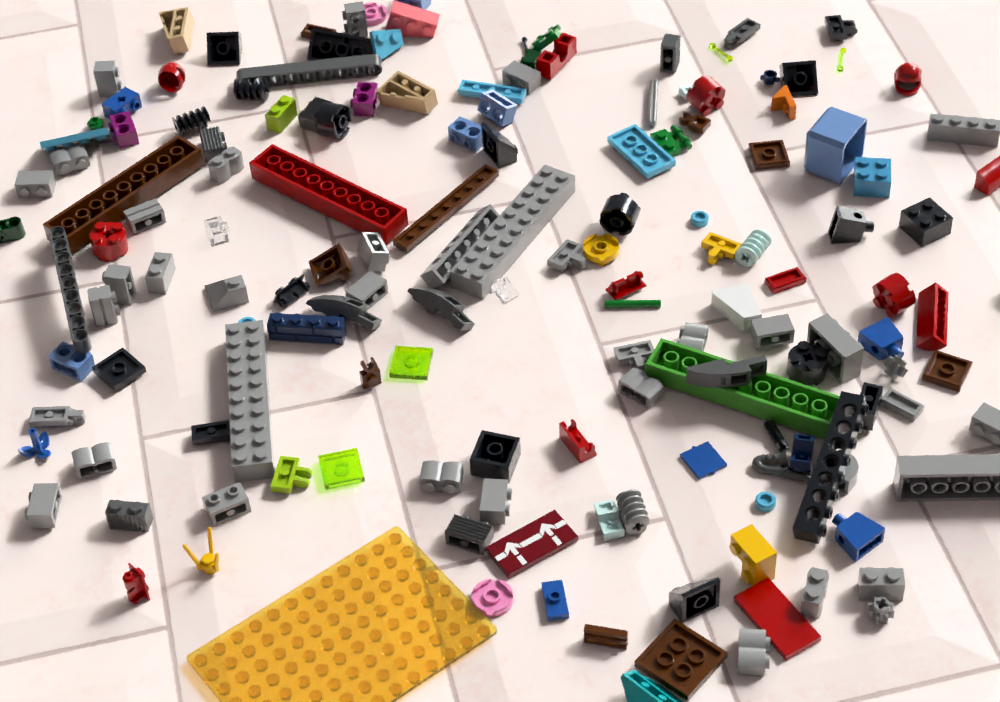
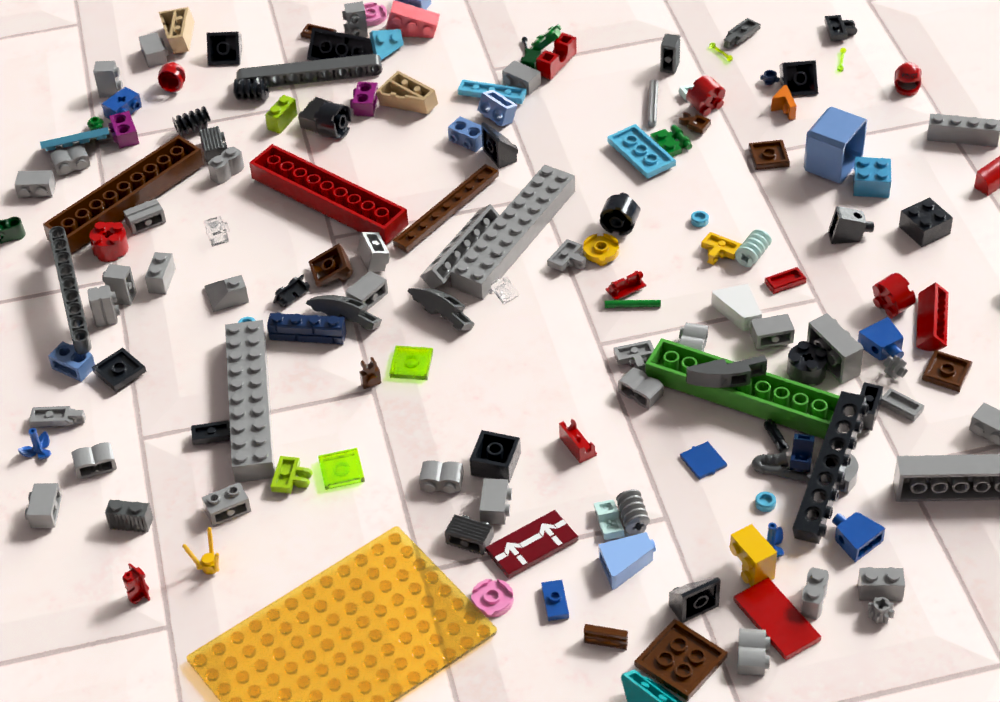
none -> light grey brick [138,32,169,68]
none -> light blue slope [598,532,656,590]
none -> blue plant [767,522,784,557]

